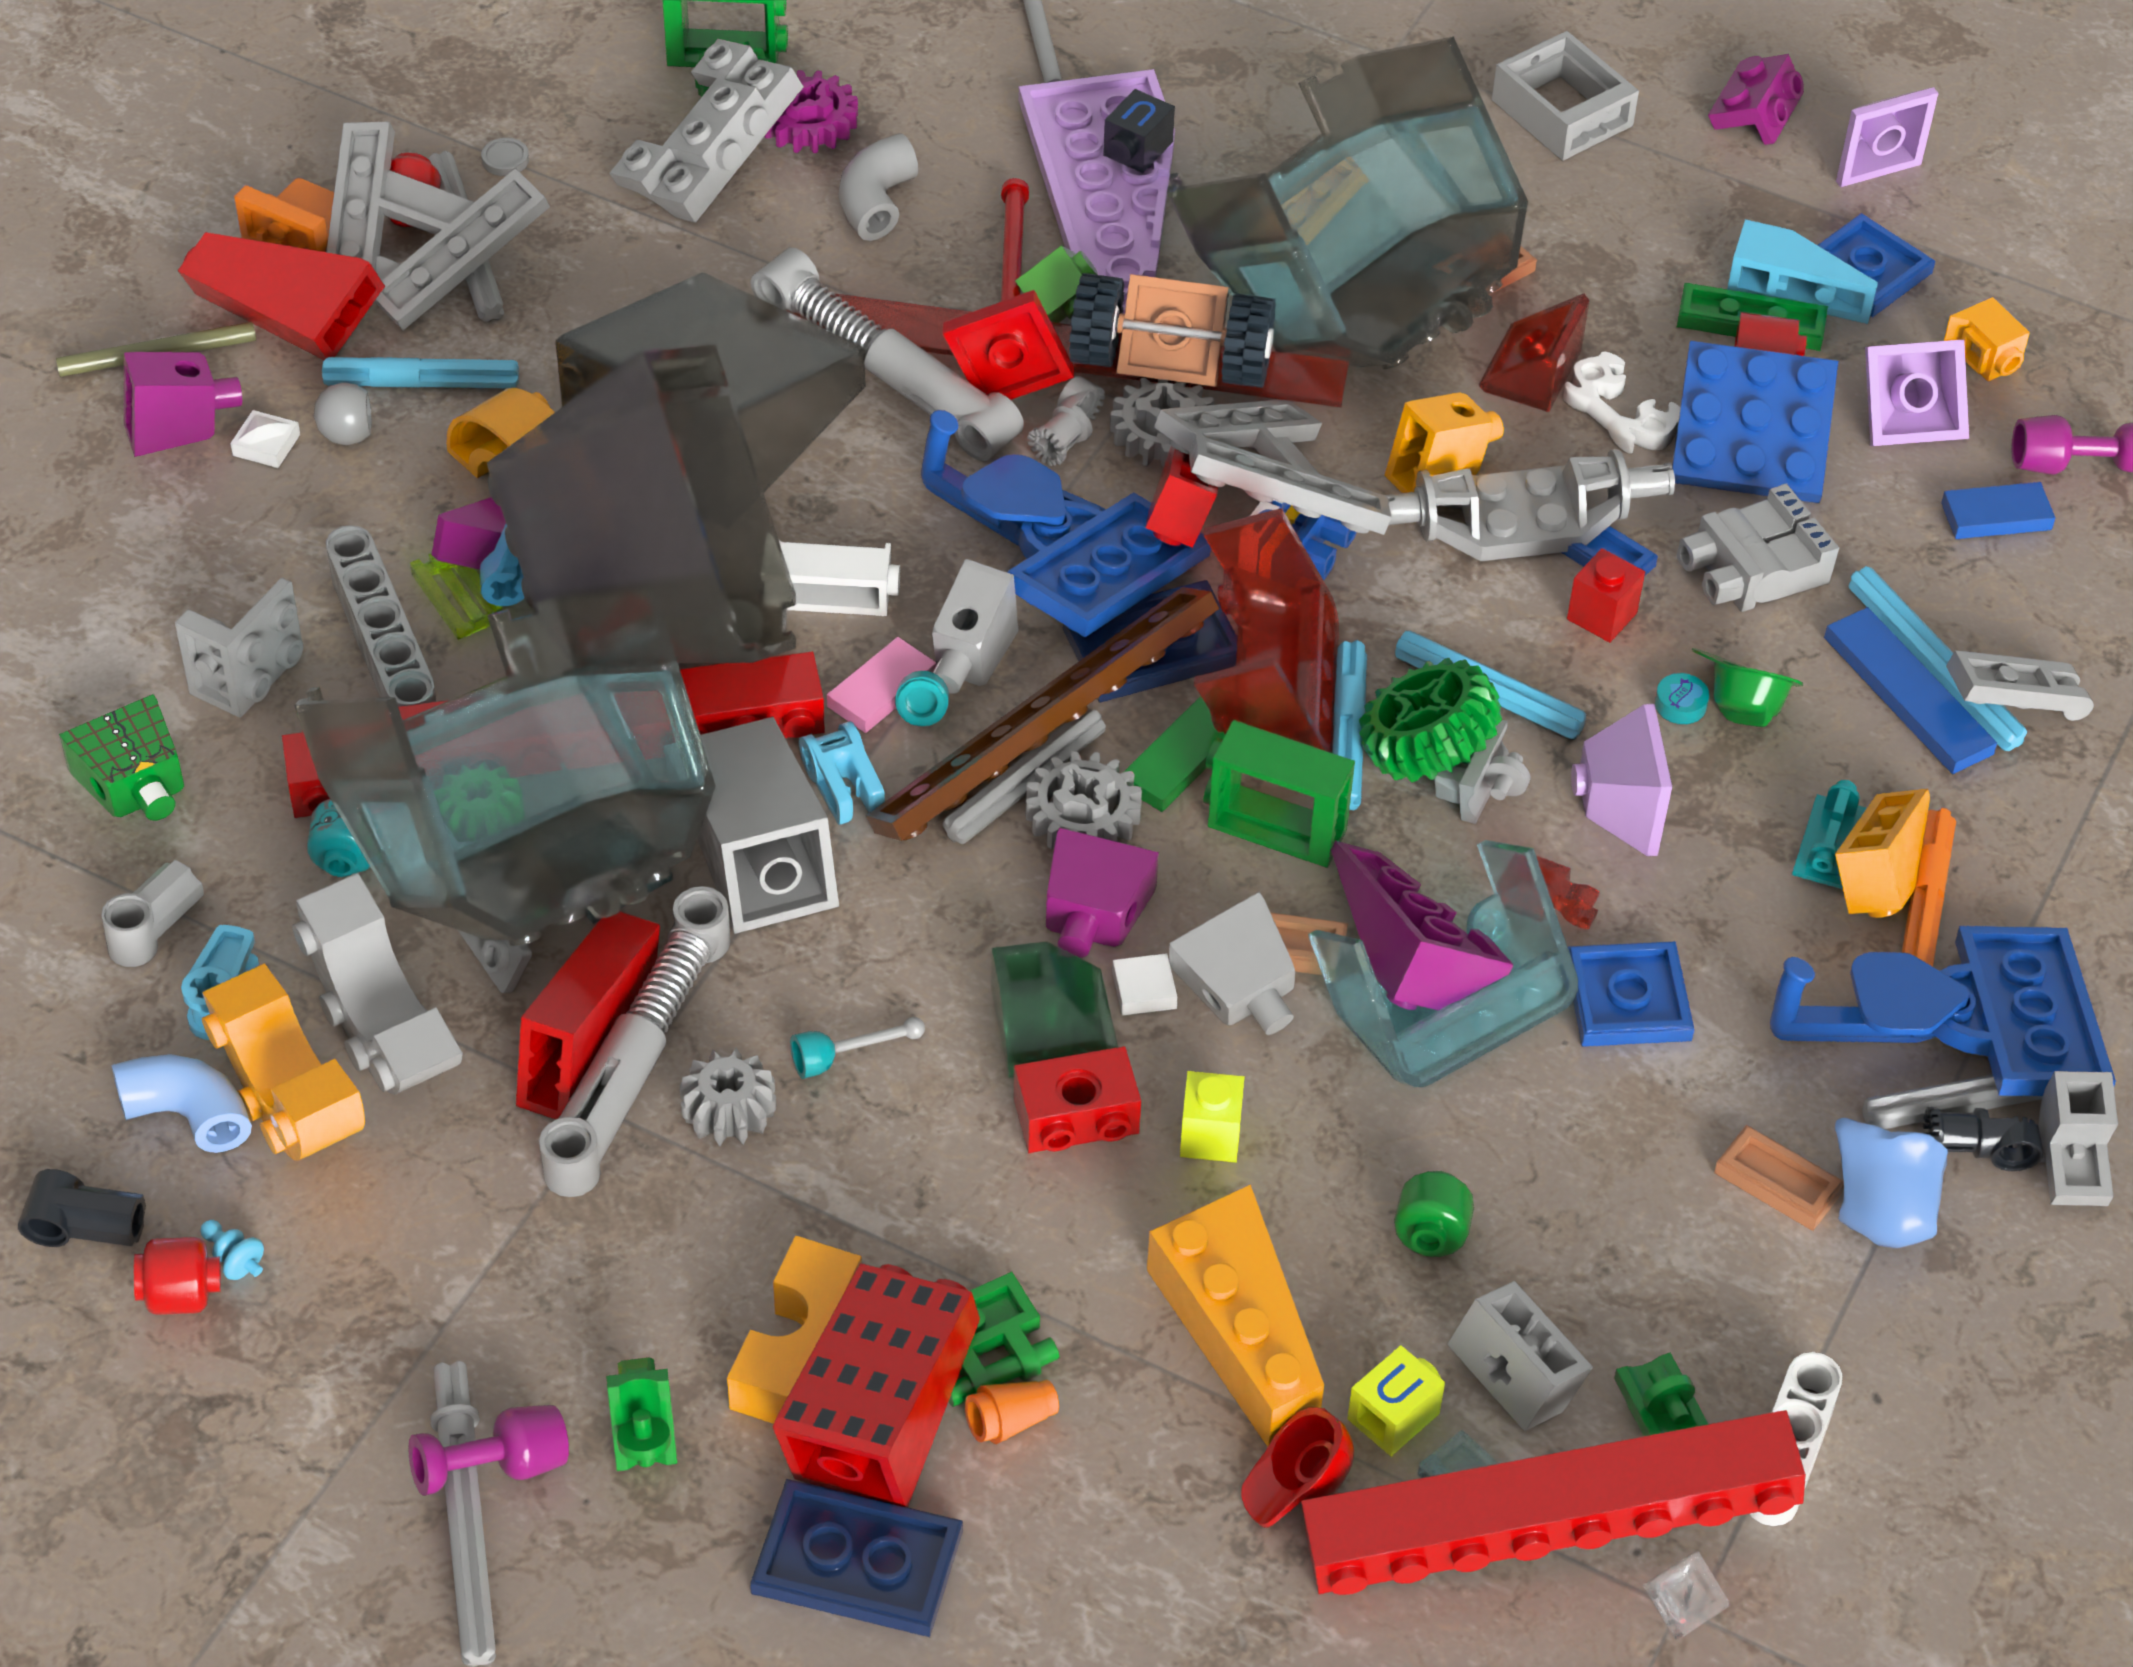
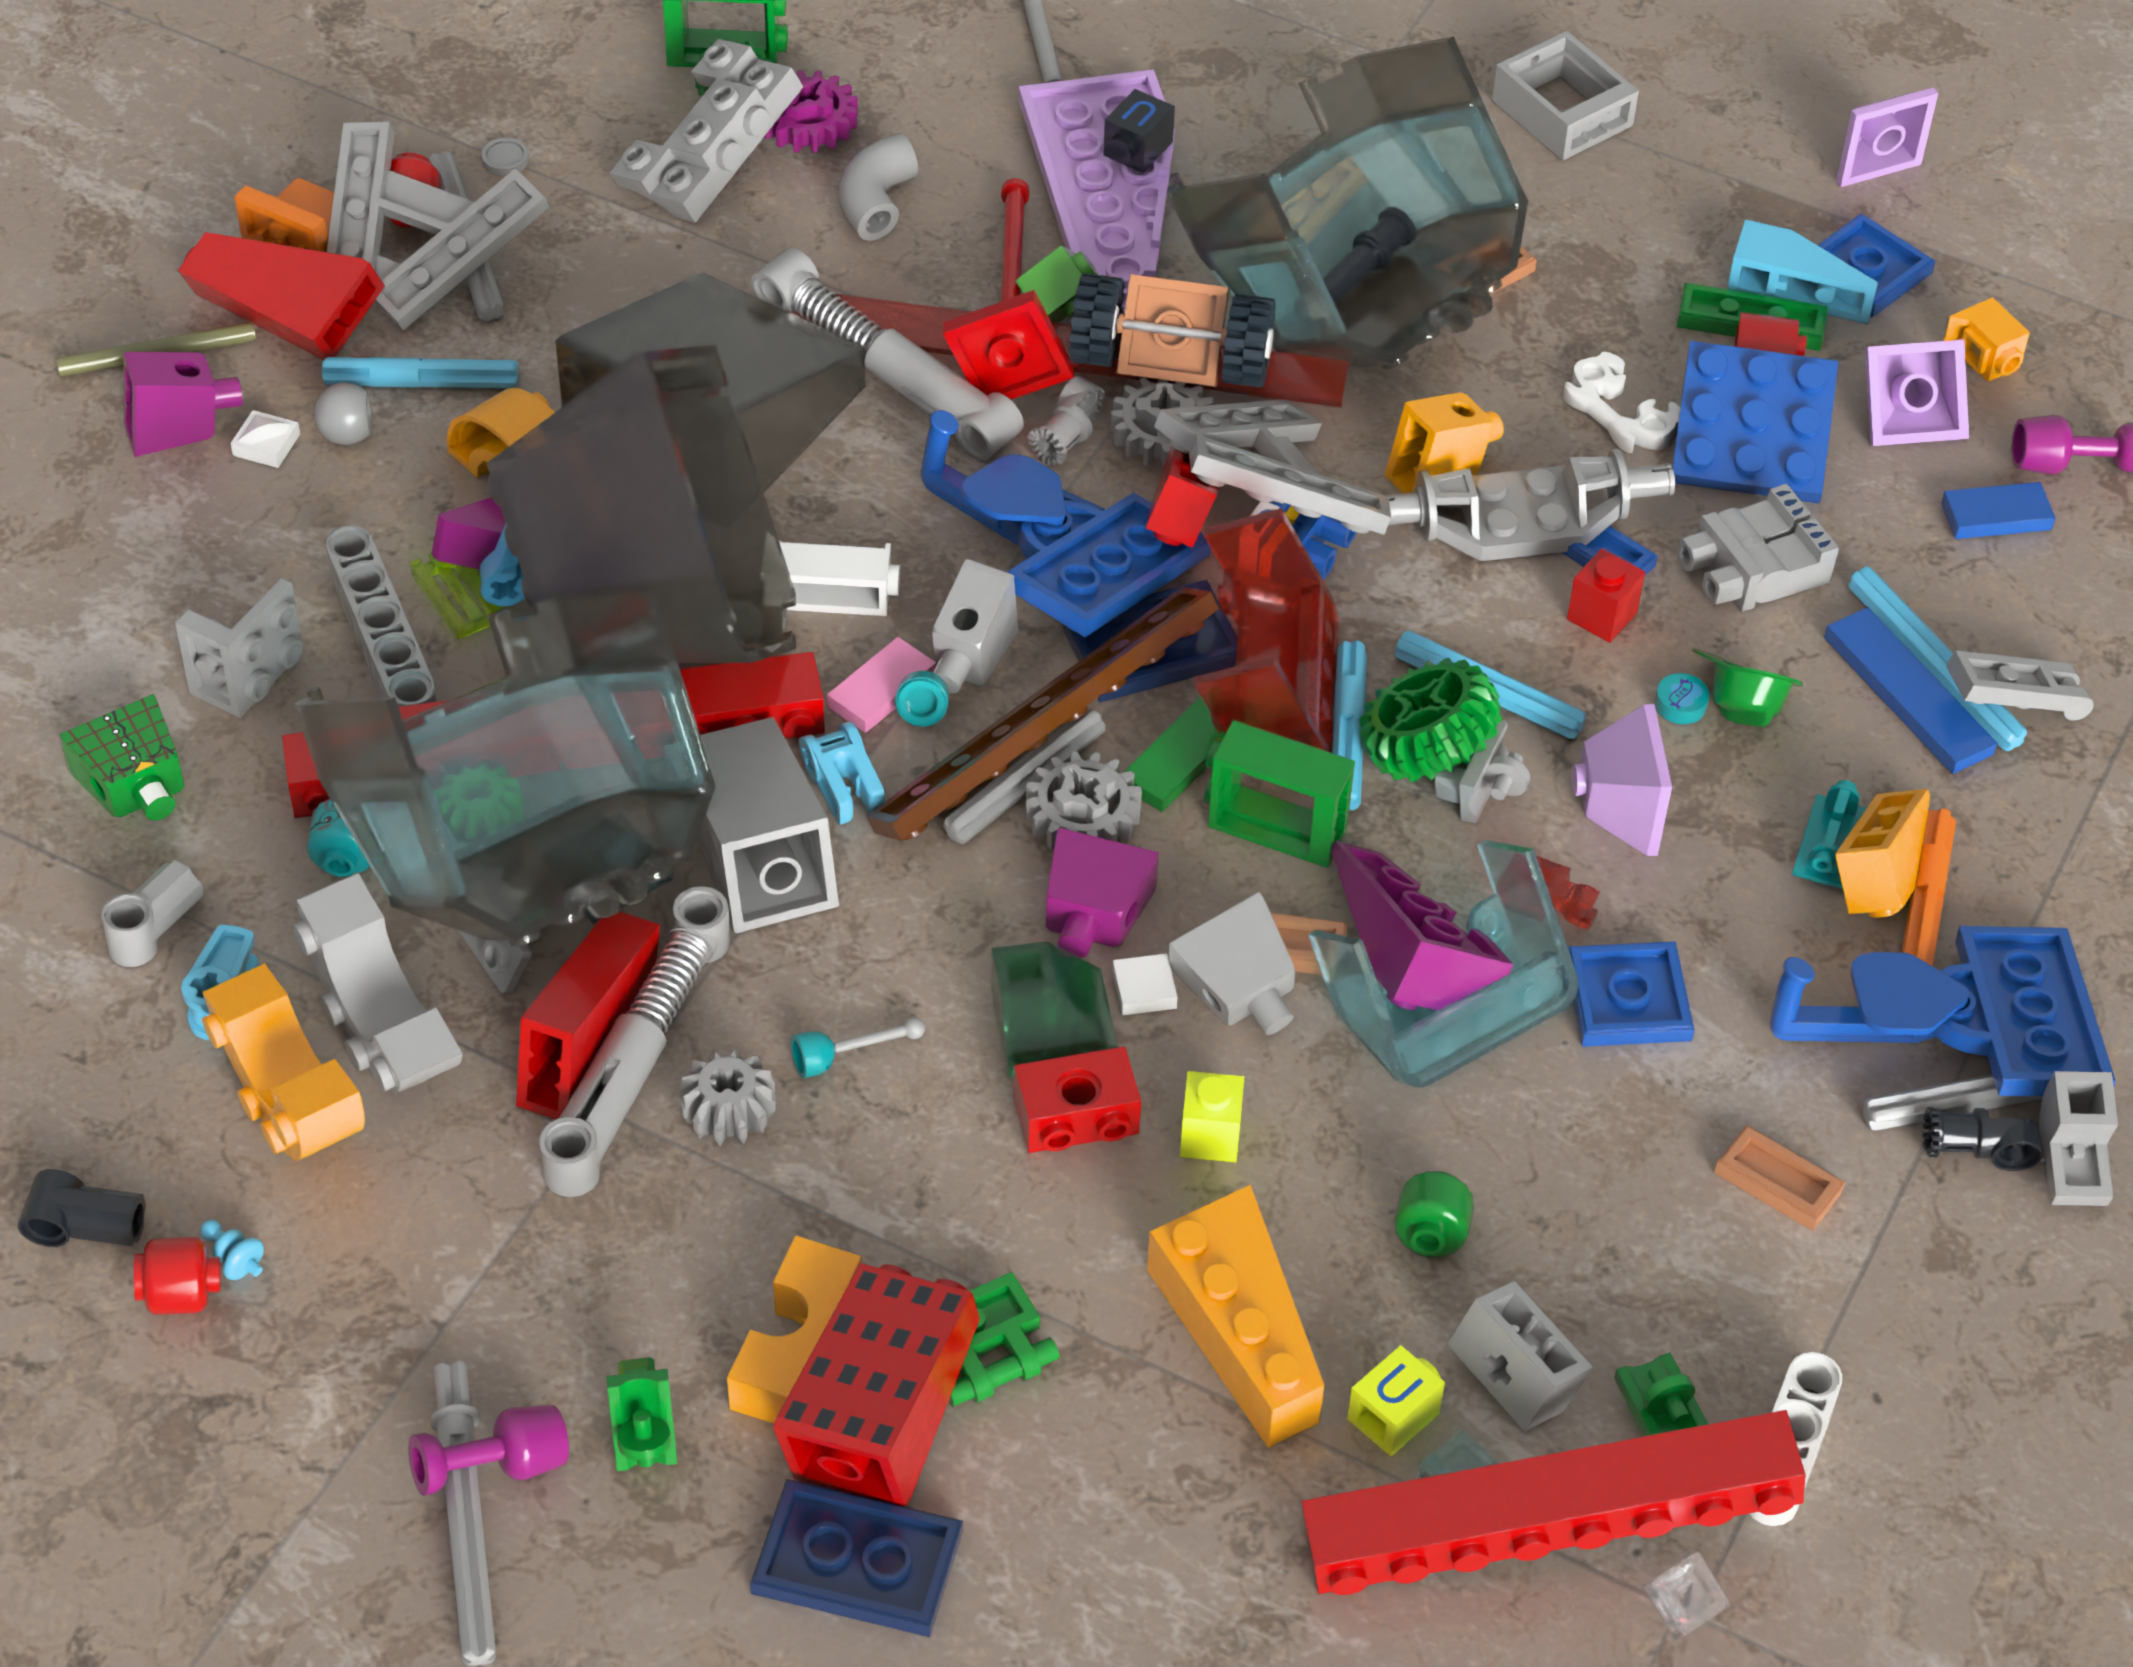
light blue cylinder [111,1054,252,1153] -> none
orange cone [965,1379,1059,1444] -> none
red cap [1241,1407,1354,1528] -> none
clear red slope [1479,293,1590,412] -> none
magenta bracket [1708,54,1804,145] -> none
piece [1835,1118,1948,1248] -> none
none -> black pin [1299,207,1417,321]

